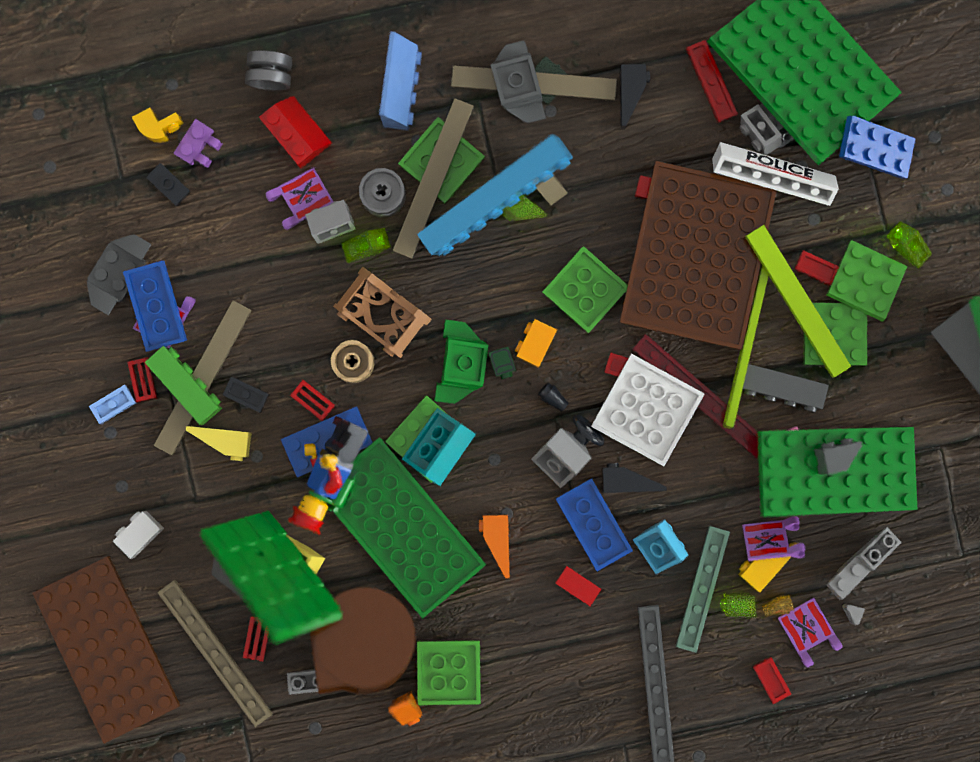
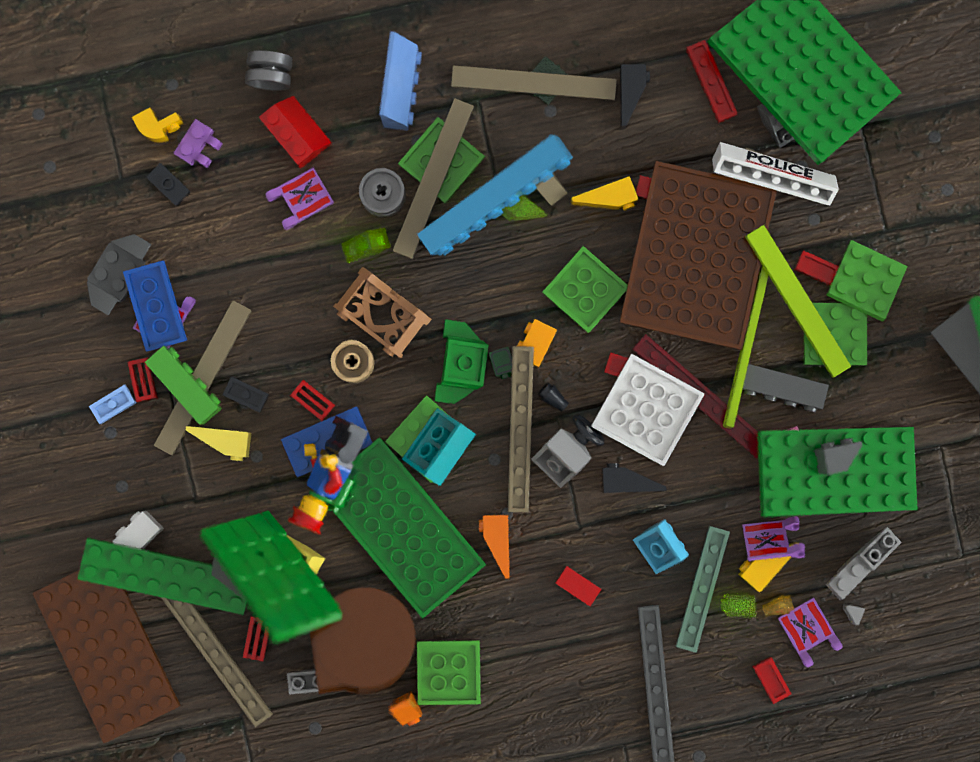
light grey brick [305,200,356,244] -> none
dark grey piece [491,40,546,123] -> none
blue plate [556,478,633,571] -> none
light grey brick [740,105,782,155] -> none
plate [839,116,915,179] -> none
clear neon green slope [887,221,932,269] -> none
none -> green plate [78,537,246,615]
none -> dark tan tile [507,346,534,512]
none -> yellow slope [571,176,638,211]

